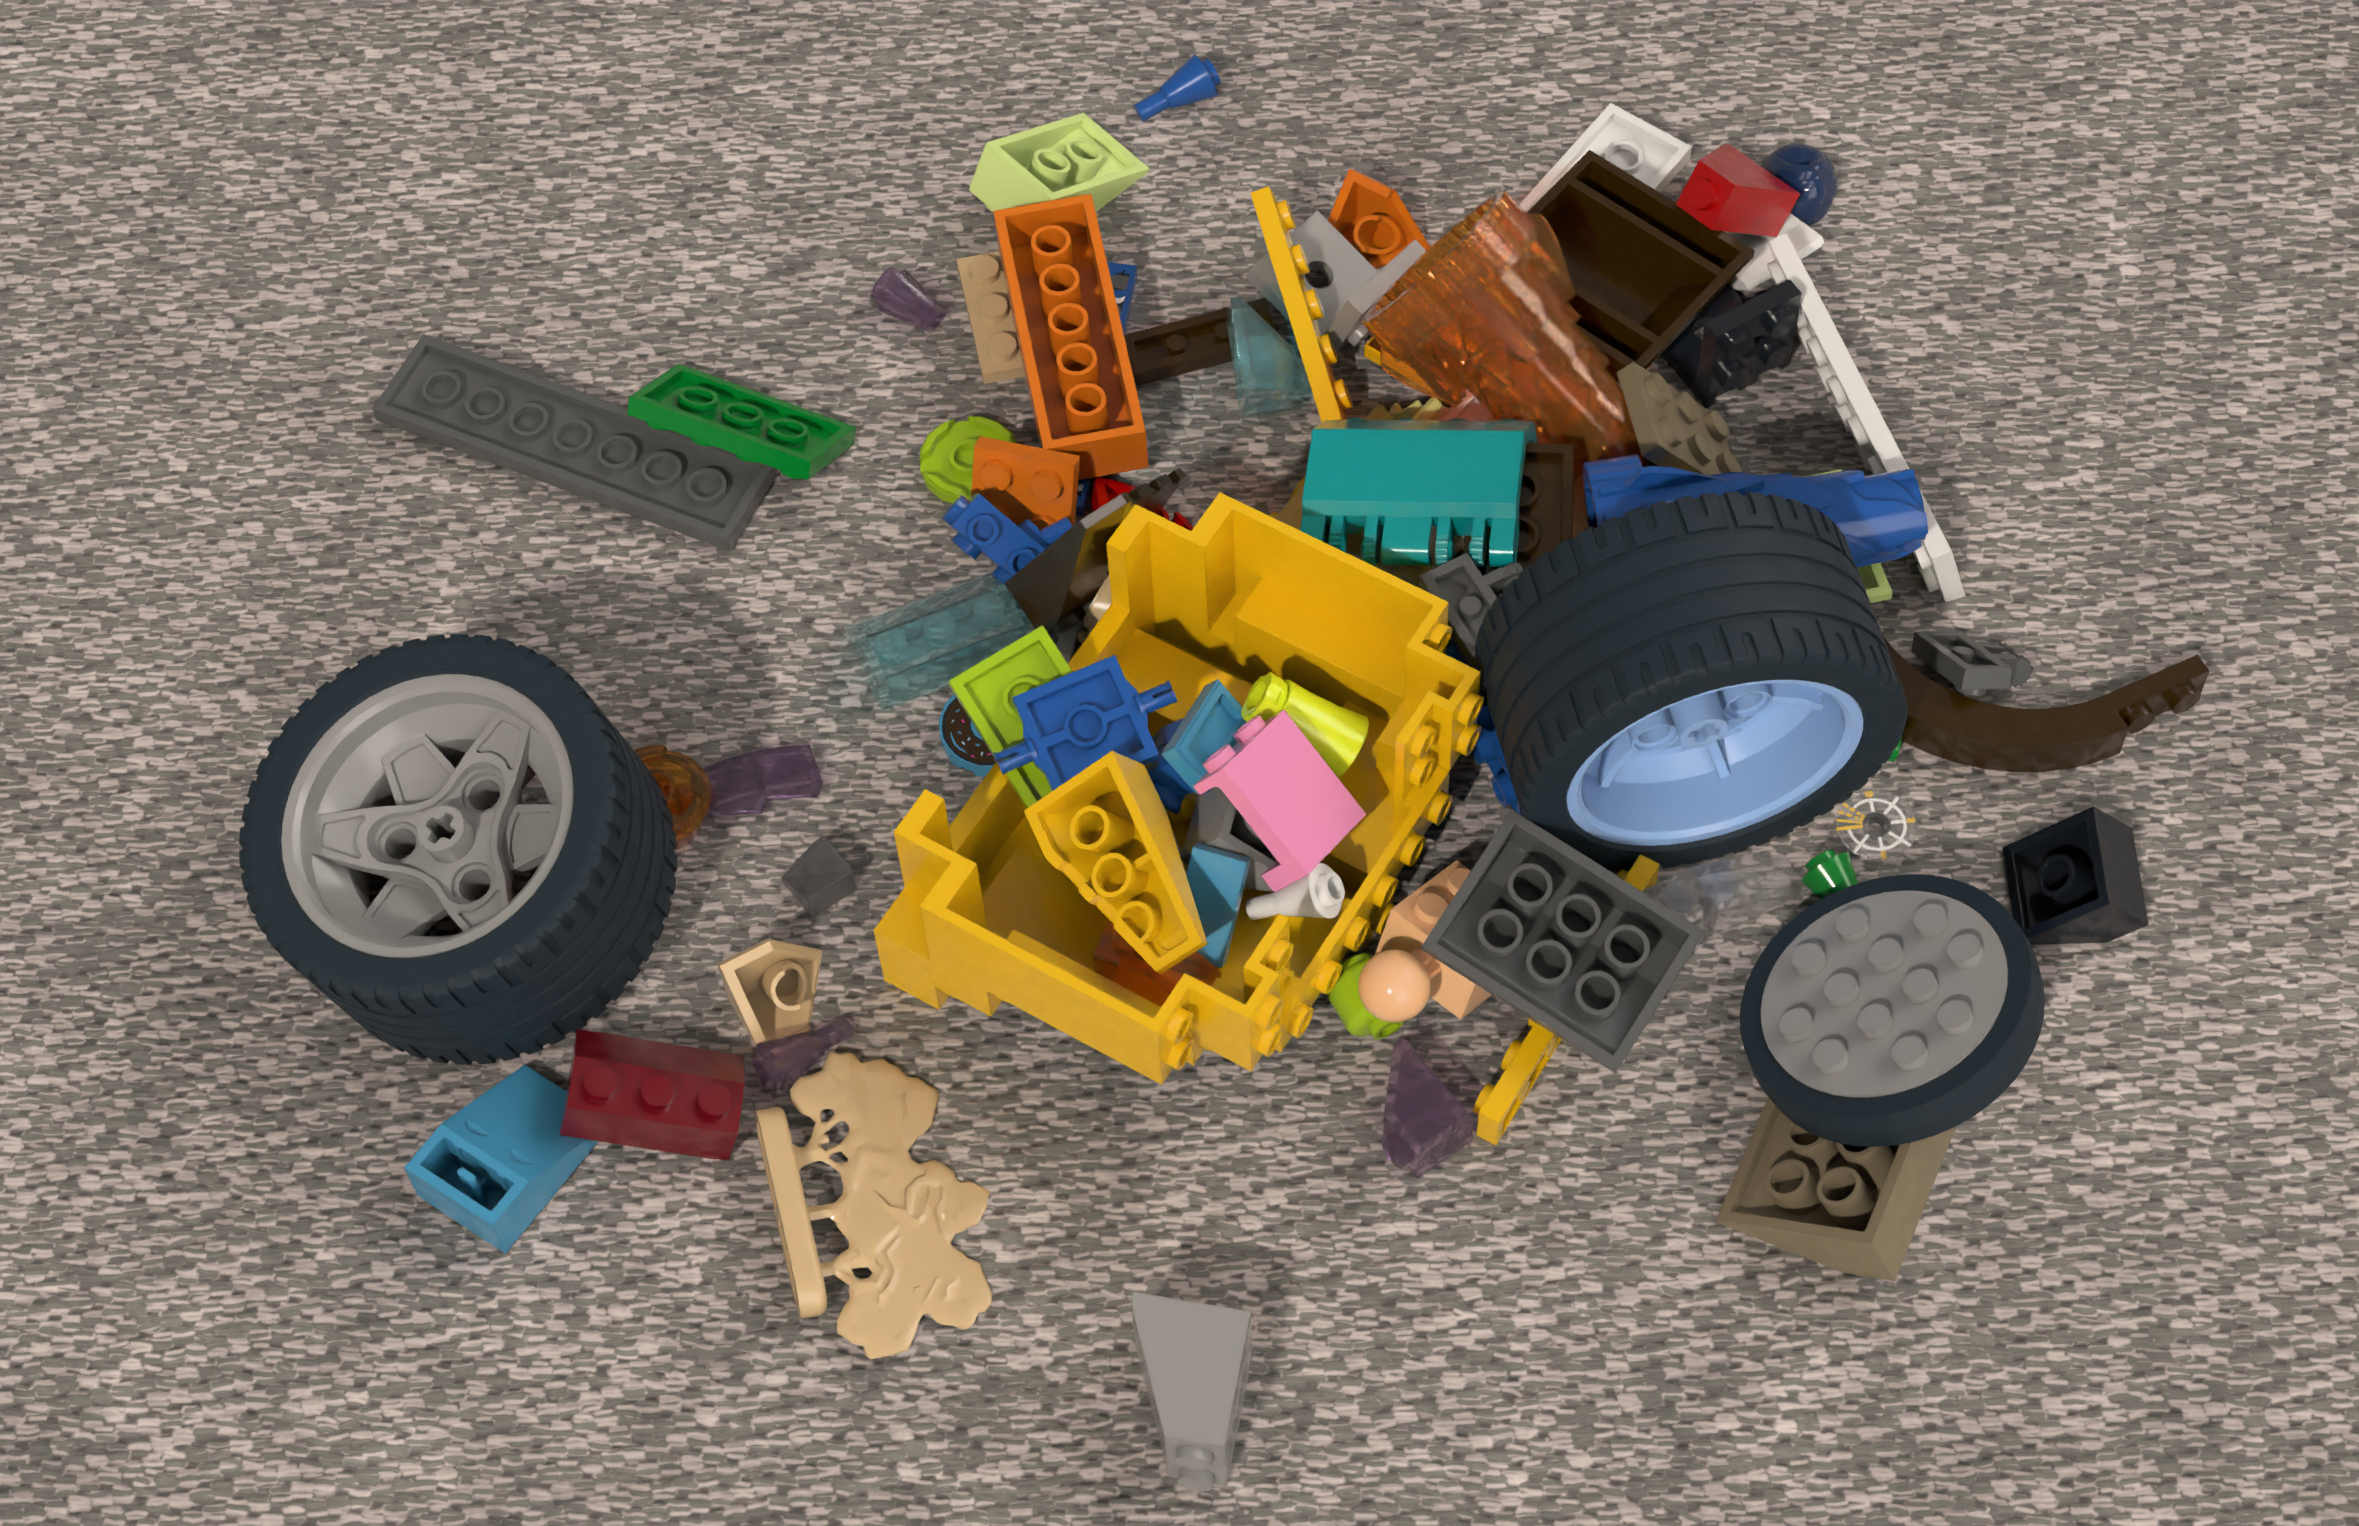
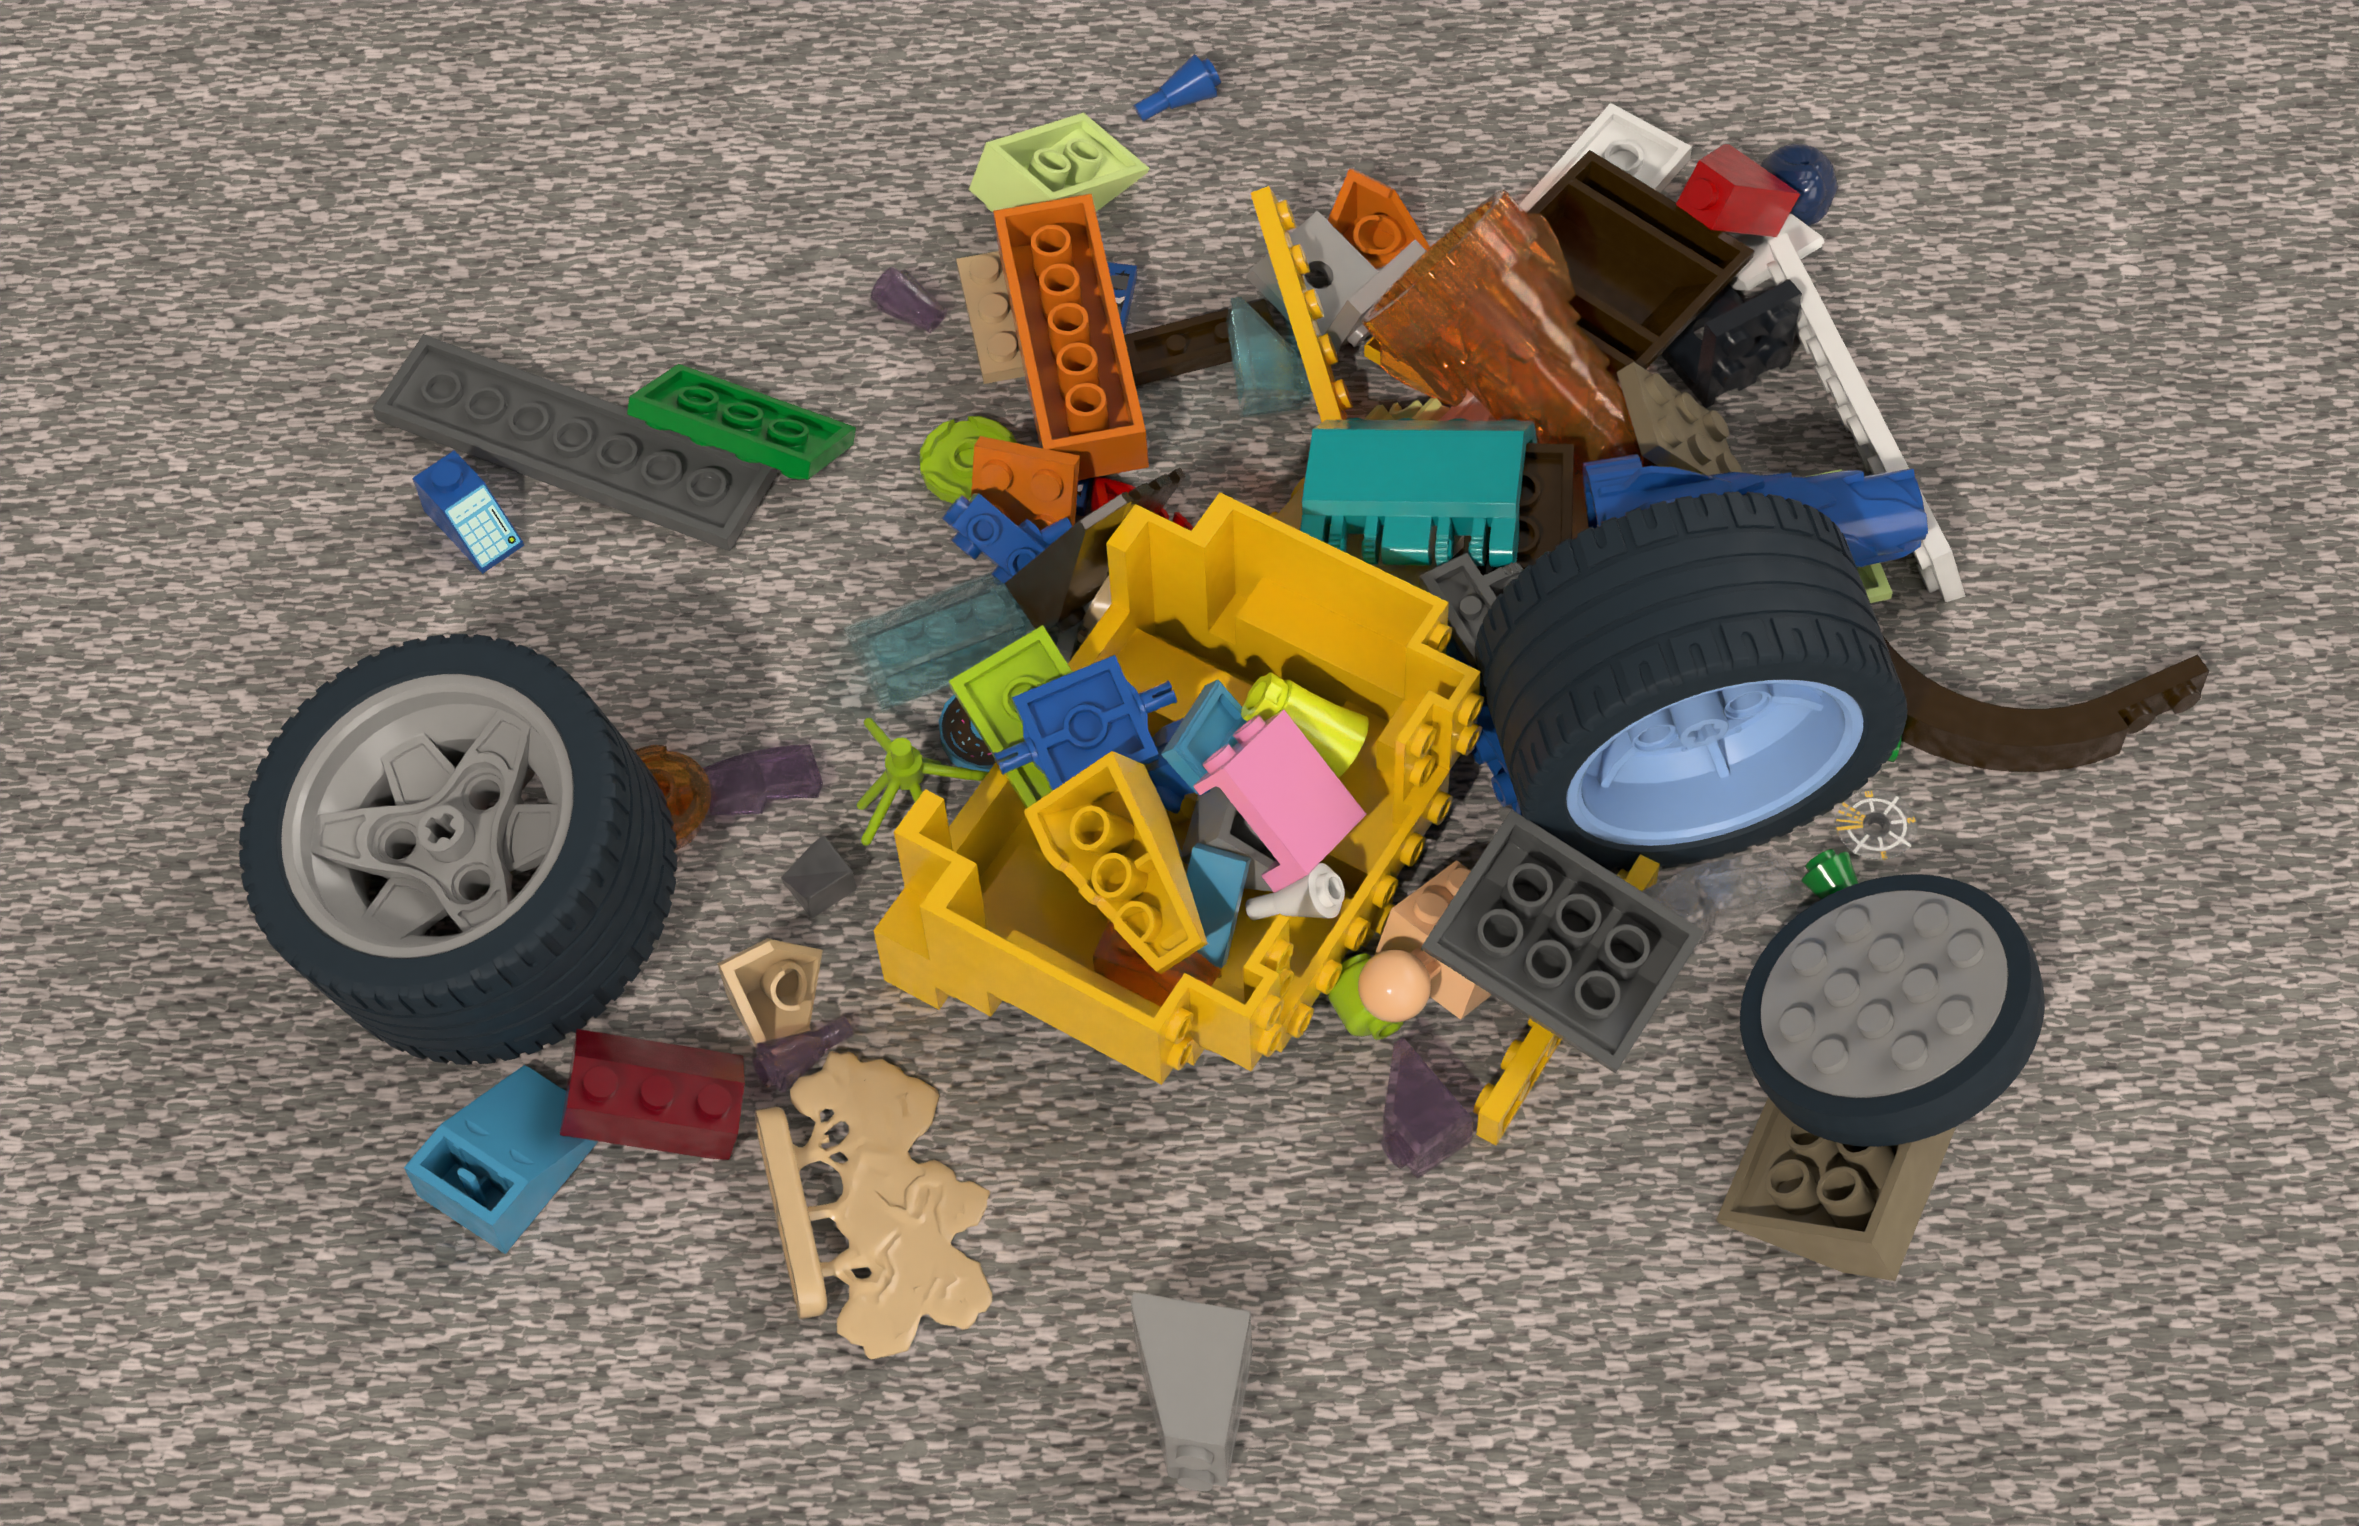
dark grey hinge [1911,631,2033,696] -> none
black slope [2002,806,2149,945] -> none
none -> slope [412,450,524,574]
none -> lime plant [857,718,988,846]

